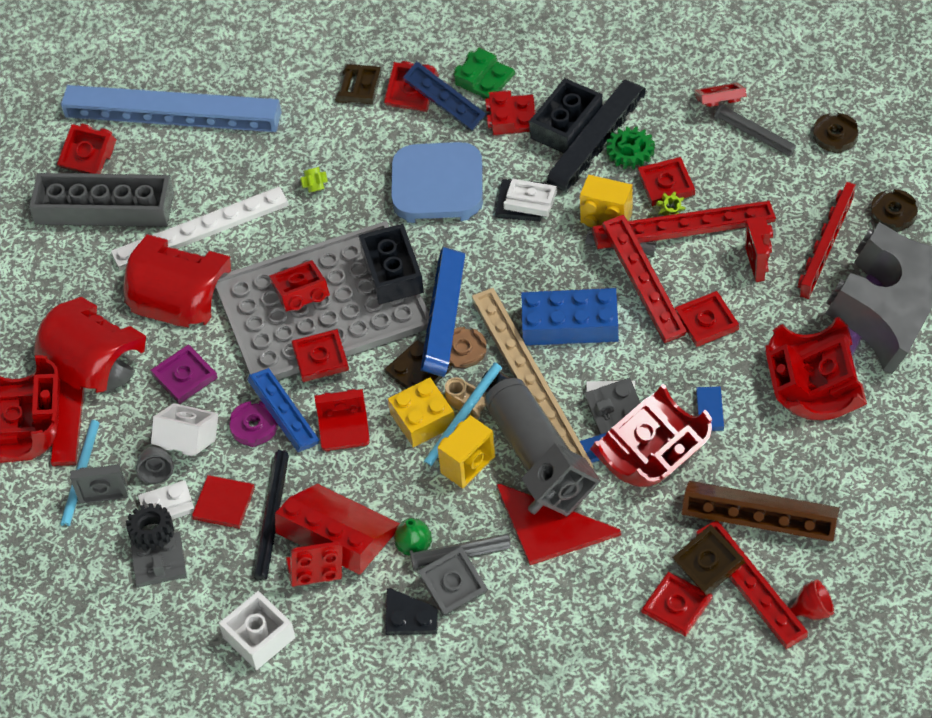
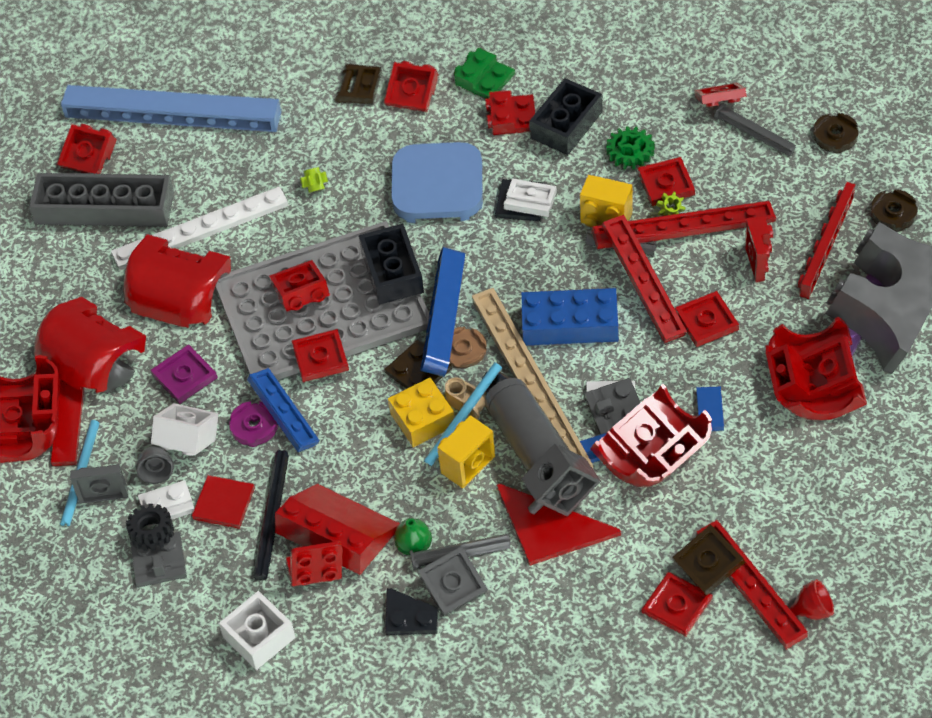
red bracket [314,389,370,451] -> none
dark blue plate [403,61,486,132] -> none
black beam [547,79,646,193] -> none
reddish brown brick [681,481,840,542] -> none

